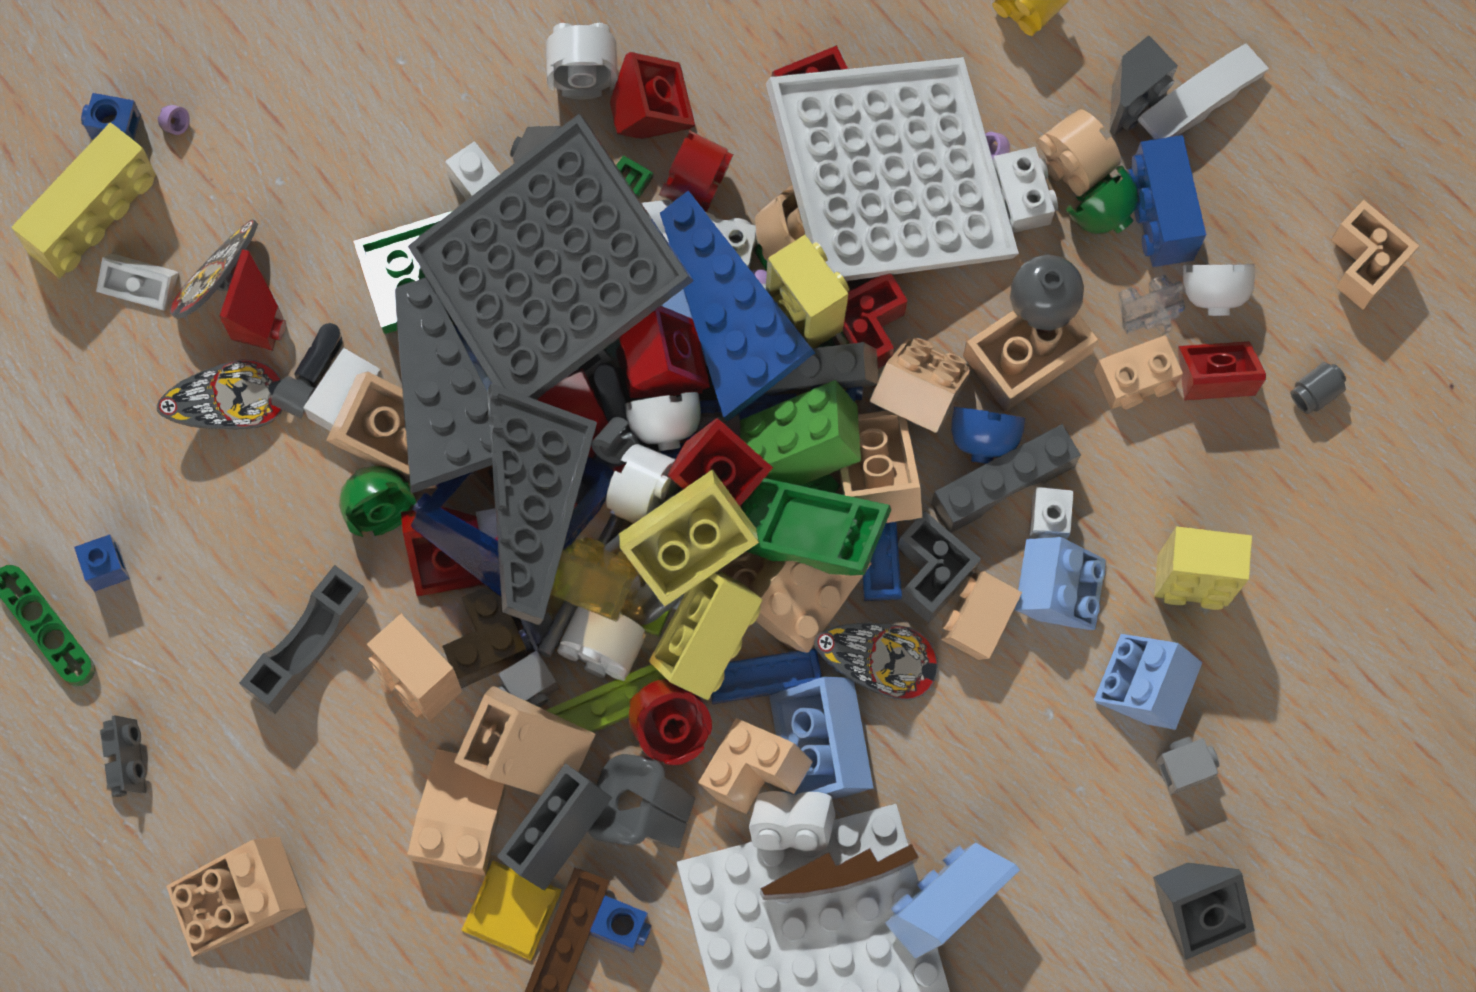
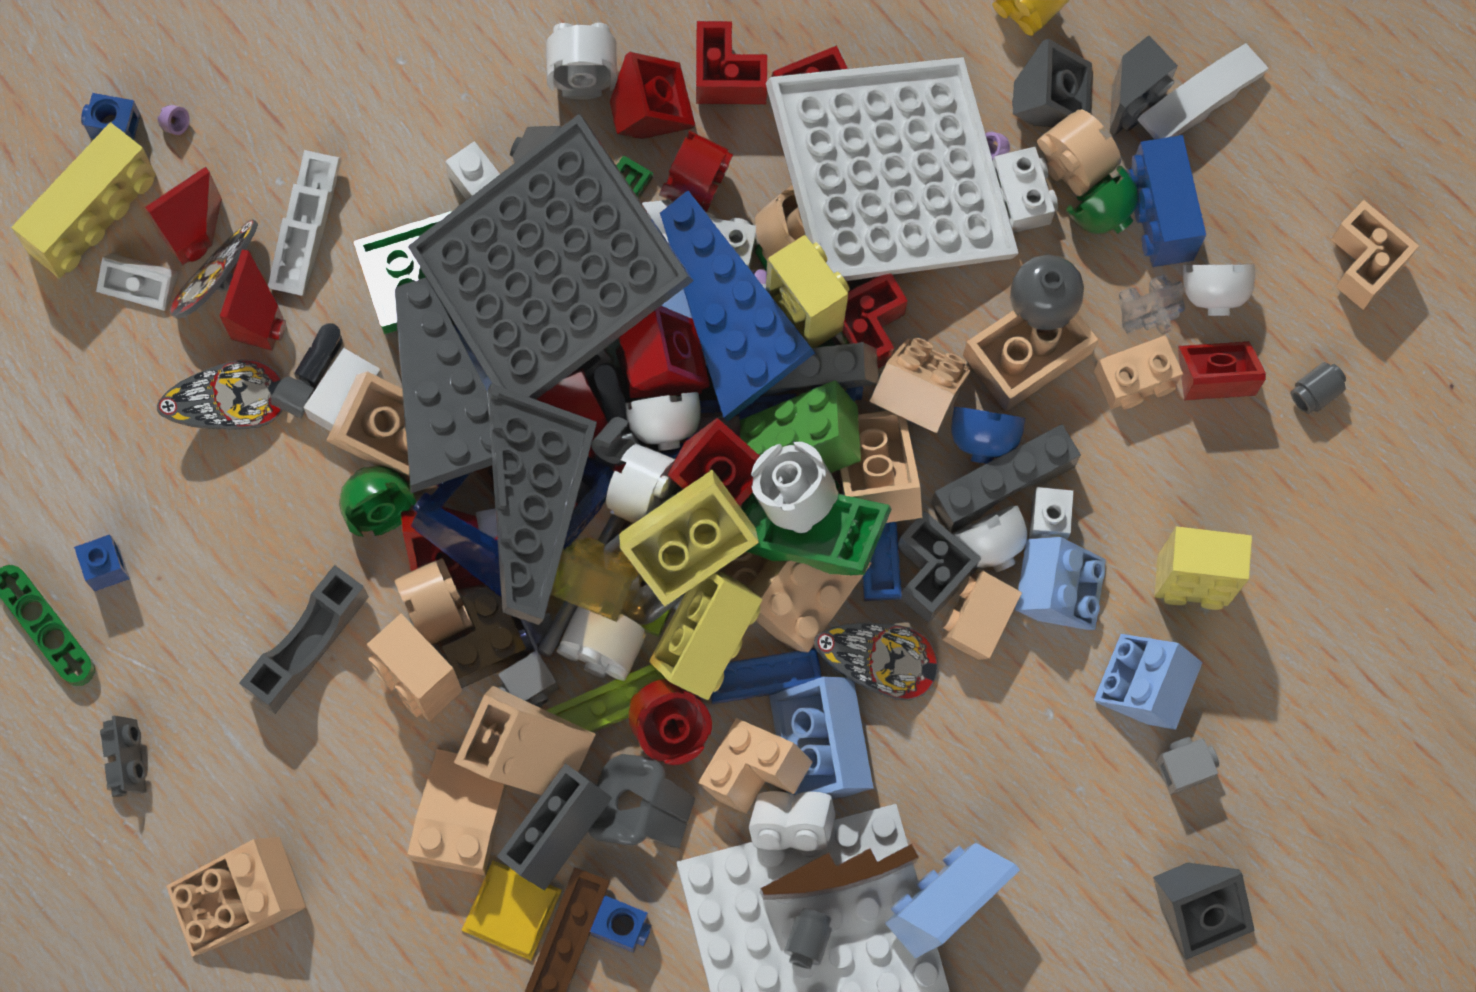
none -> red slope [145,167,222,266]
none -> white slope [268,150,341,296]
none -> light nougat brick [394,558,473,644]
none -> red brick [696,21,767,105]
none -> white brick [751,442,838,533]
none -> dark grey brick [784,908,832,969]
none -> white cylinder [953,506,1027,572]
none -> dark grey slope [1012,39,1092,127]

